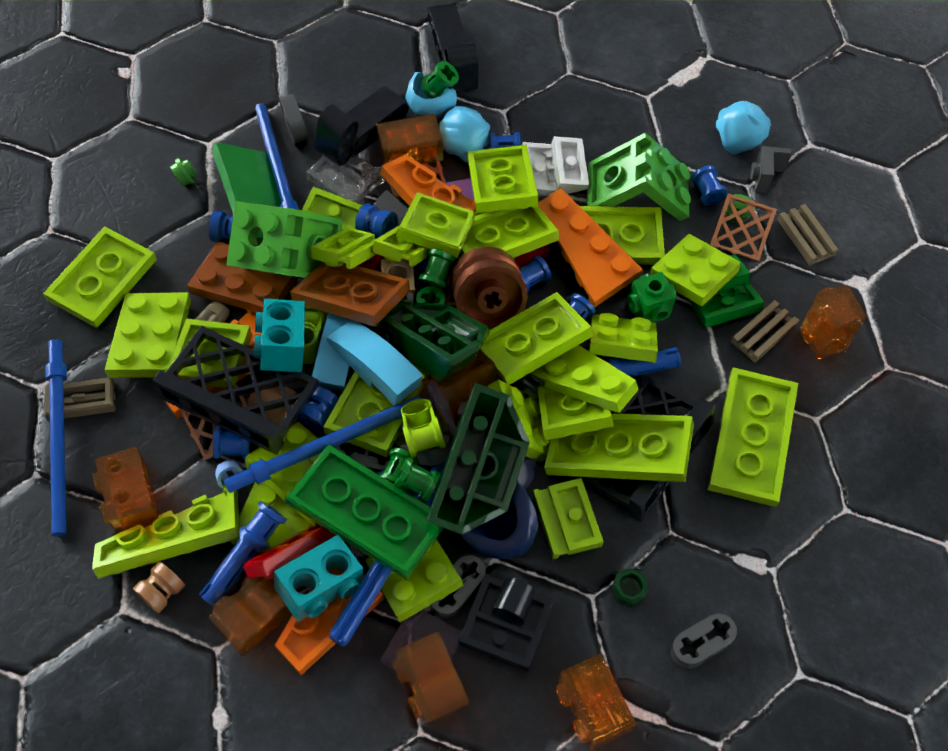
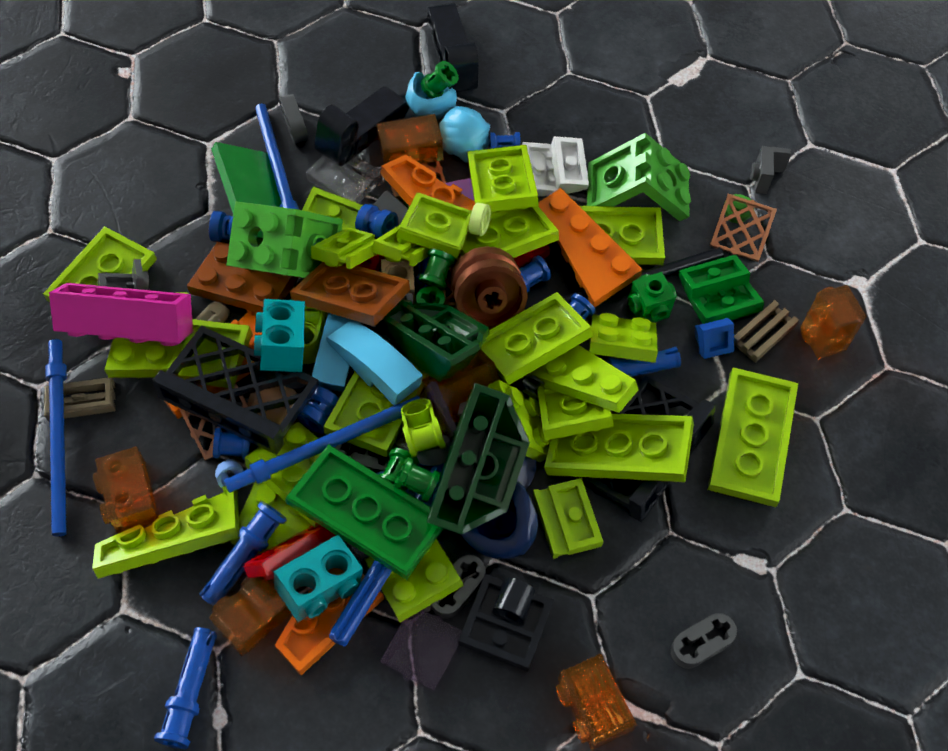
medium nougat wheel [132,561,185,613] -> none
bright green plate [170,157,198,187] -> none
clear orange brick [392,631,469,725] -> none
dark green tile [611,568,649,607] -> none
lime plate [650,234,741,306] -> none
blue bush [691,165,728,206] -> none
medium azure hair [716,101,771,155] -> none
dark tan tile [777,204,838,266] -> none
none -> dark pink brick [49,283,193,346]
none -> dark grey bracket [97,259,149,290]
none -> blue pin [154,627,218,749]
none -> yellowish green tile [469,202,491,236]
none -> blue tile [695,318,734,359]

